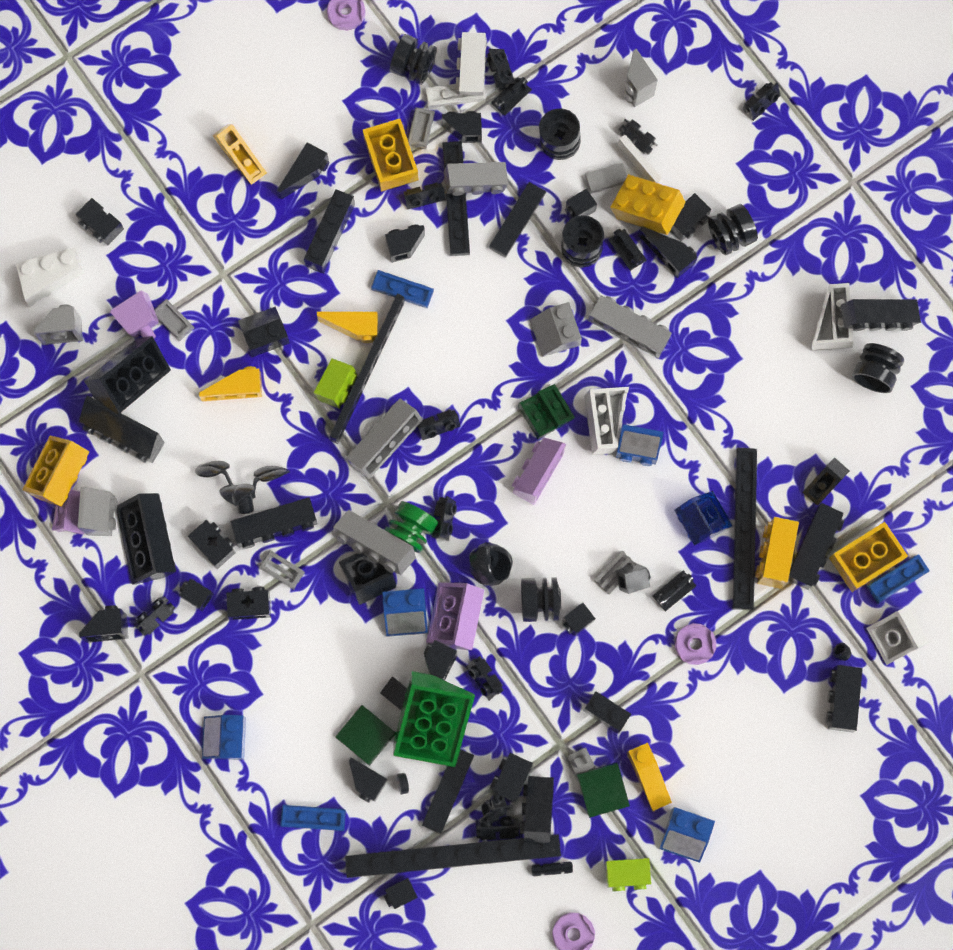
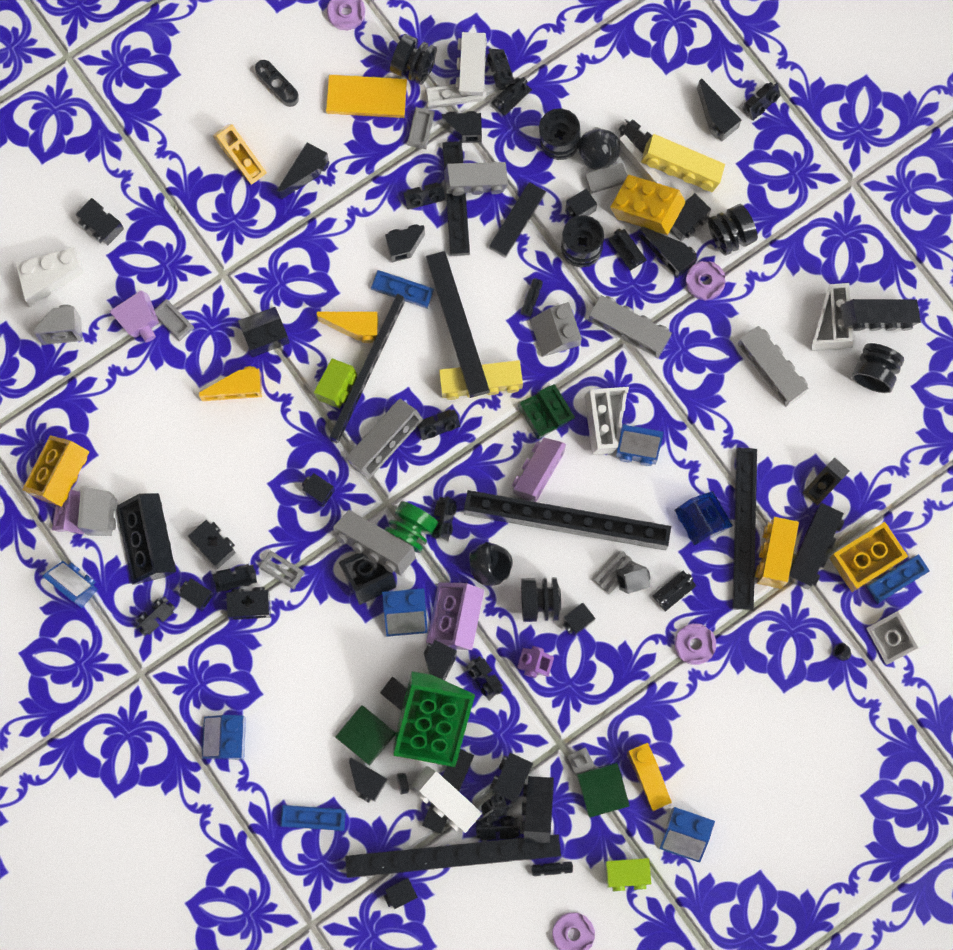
black slope [79,395,165,463] -> none
black slope [79,605,129,643] -> none
black slope [84,336,171,414] -> none
black plant [195,461,290,514] -> none
black brick [230,497,318,549] -> none
black brick [304,189,355,274] -> none
yellow brick [363,119,419,192] -> none
black brick [583,691,631,734] -> none
light grey slope [624,49,658,107] -> none
black brick [825,665,863,733] -> none
none -> slope [42,561,98,608]
none -> black hinge [212,563,257,592]
none -> black beam [255,60,299,107]
none -> black brick [302,473,335,507]
none -> yellow tile [326,75,407,118]
none -> white wedge [410,766,482,833]
none -> black tile [426,251,490,398]
none -> light yellow brick [439,360,523,400]
none -> black brick [464,490,672,551]
none -> medium lavender brick [517,646,554,678]
none -> black axle [521,278,543,317]
none -> black piece [578,127,620,169]
none -> light yellow brick [641,134,725,192]
none -> lavender tile [685,261,726,301]
none -> black slope [697,78,742,142]
none -> light grey brick [737,325,809,407]

